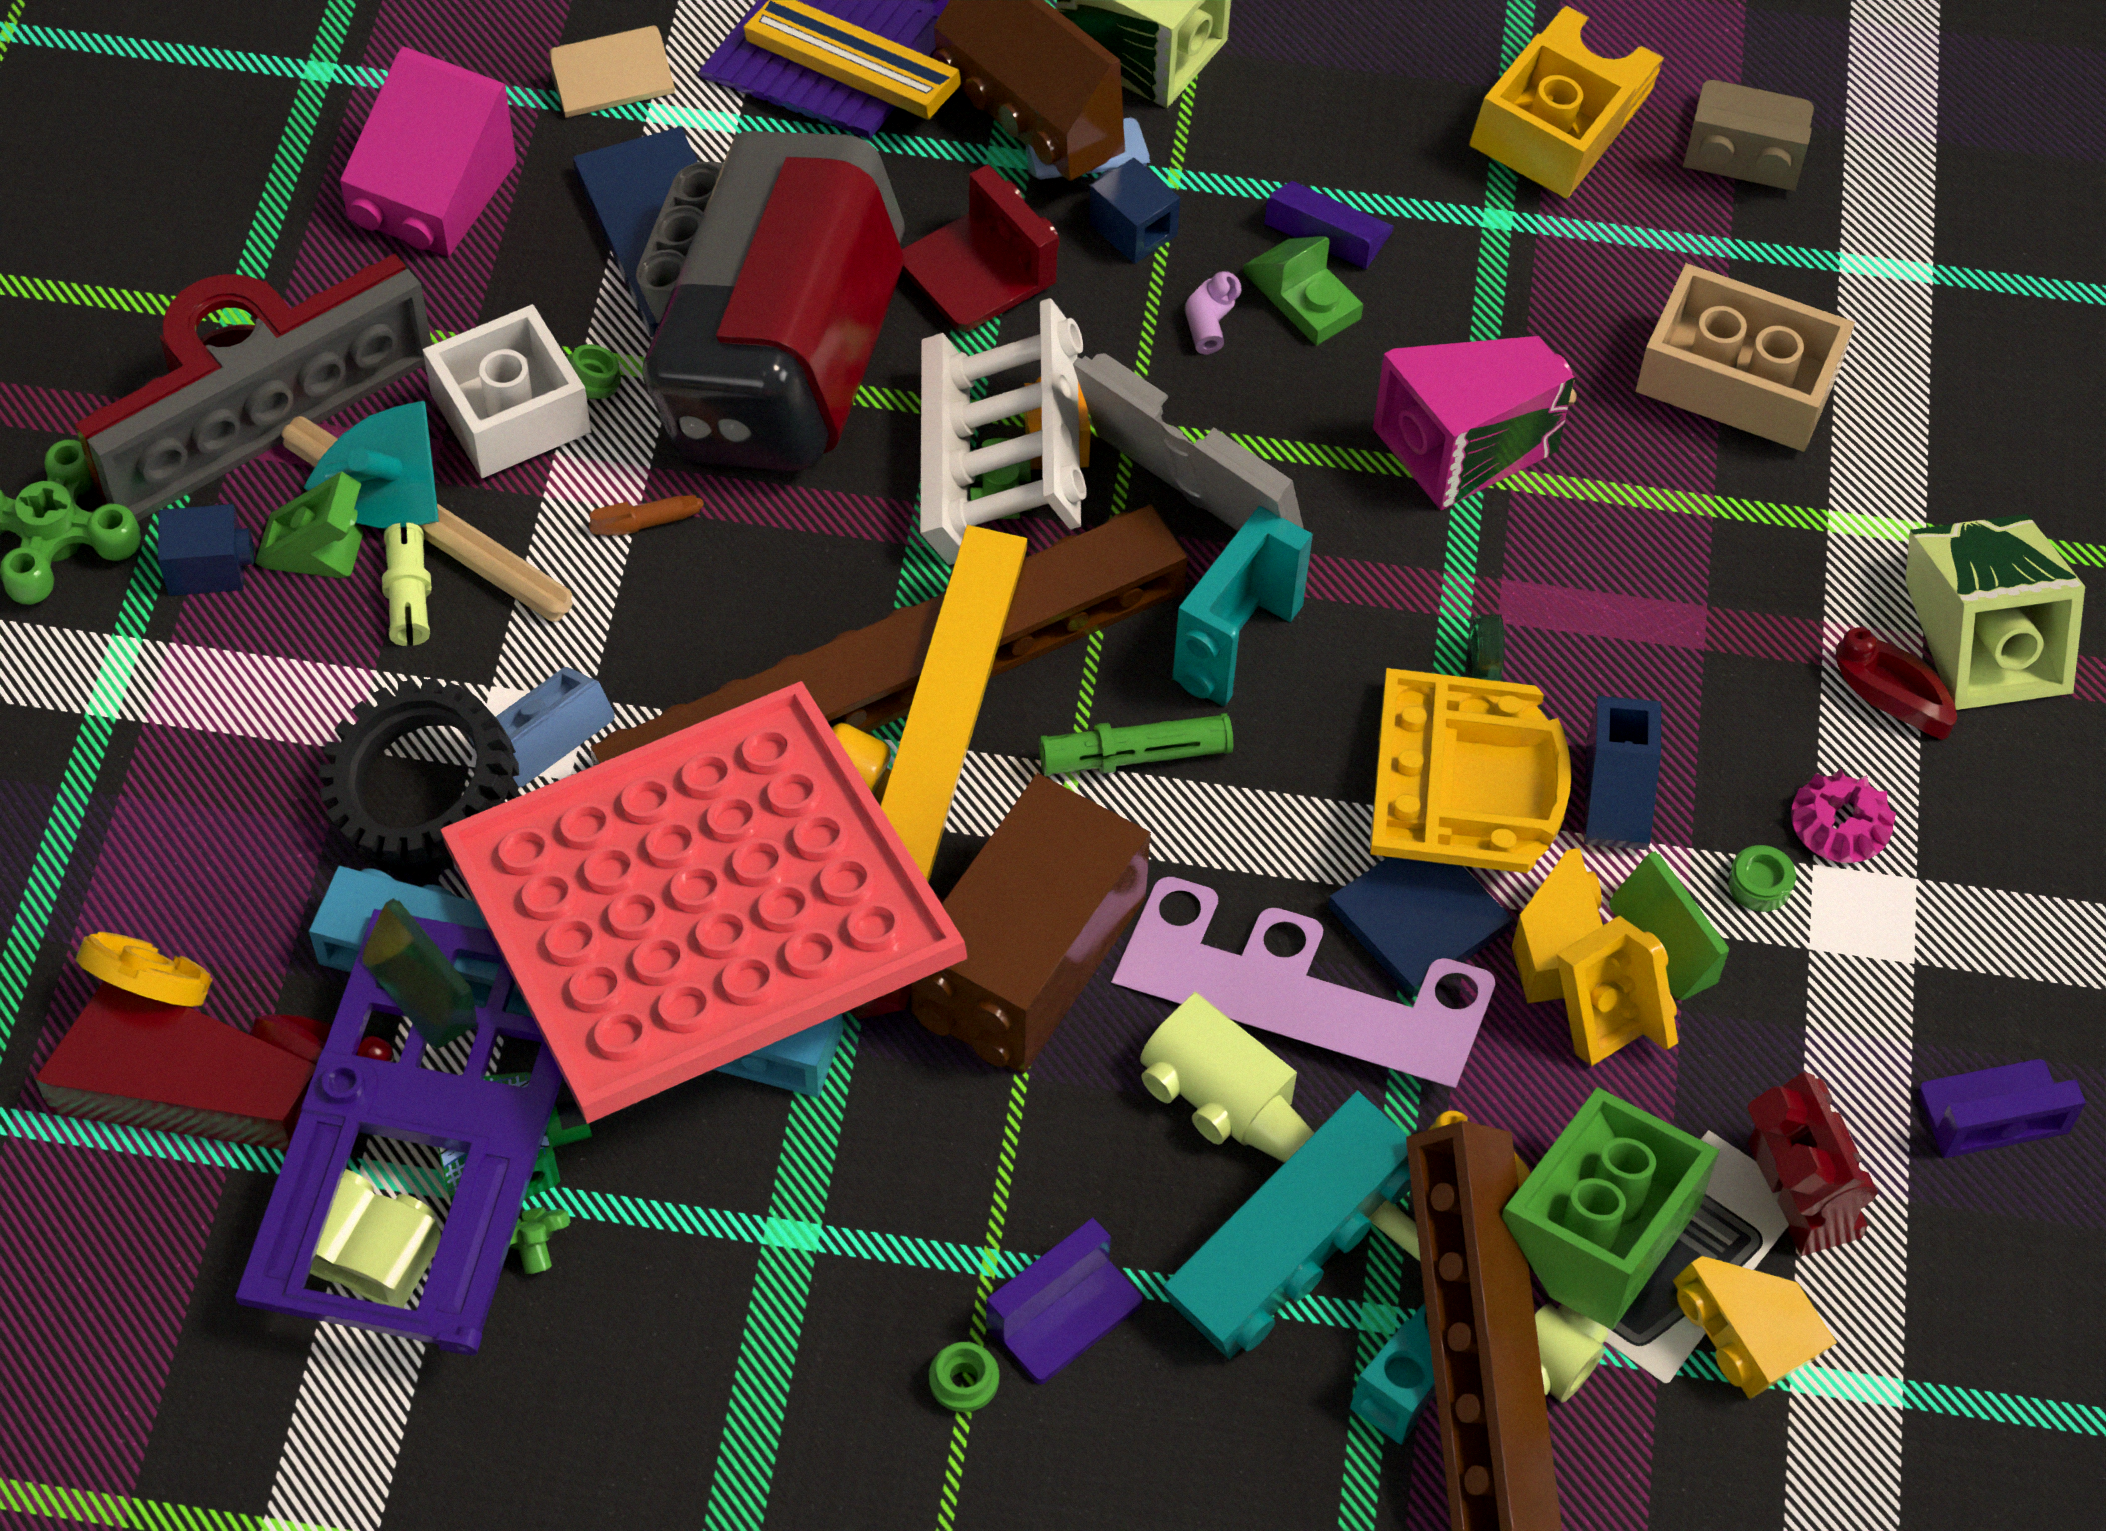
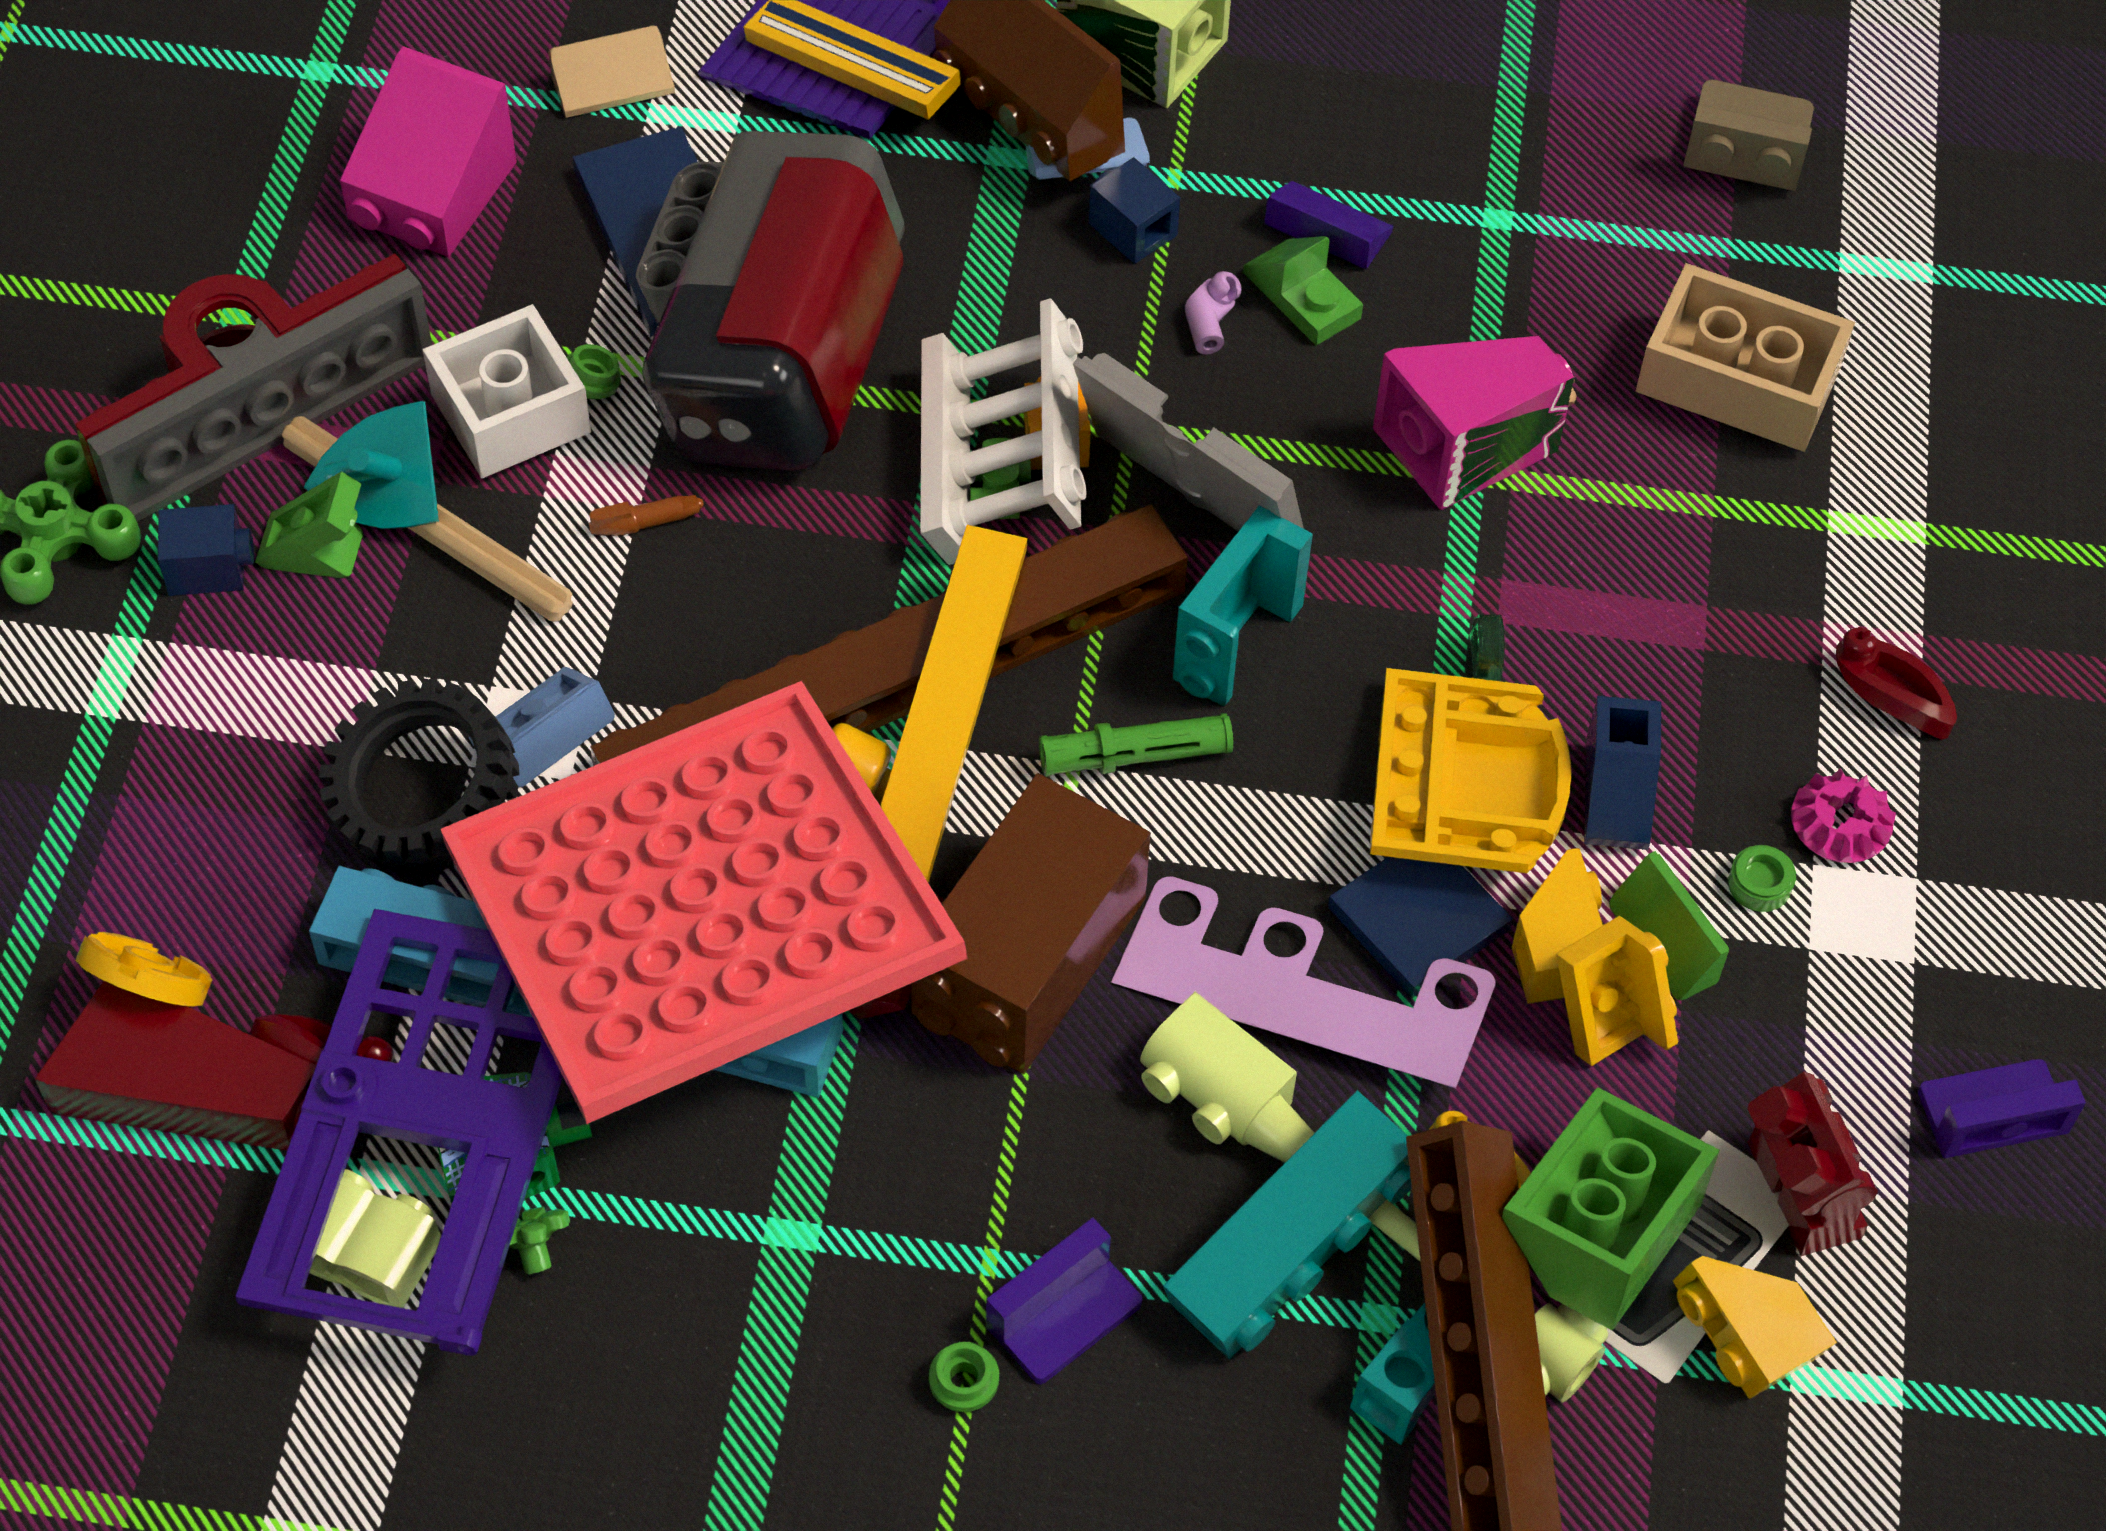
clear green slope [362,898,477,1049] -> none
yellowish green pin [382,523,432,646] -> none
dark red bracket [901,164,1060,332] -> none
yellow brick [1469,6,1664,199] -> none
yellowish green slope [1905,514,2085,710] -> none

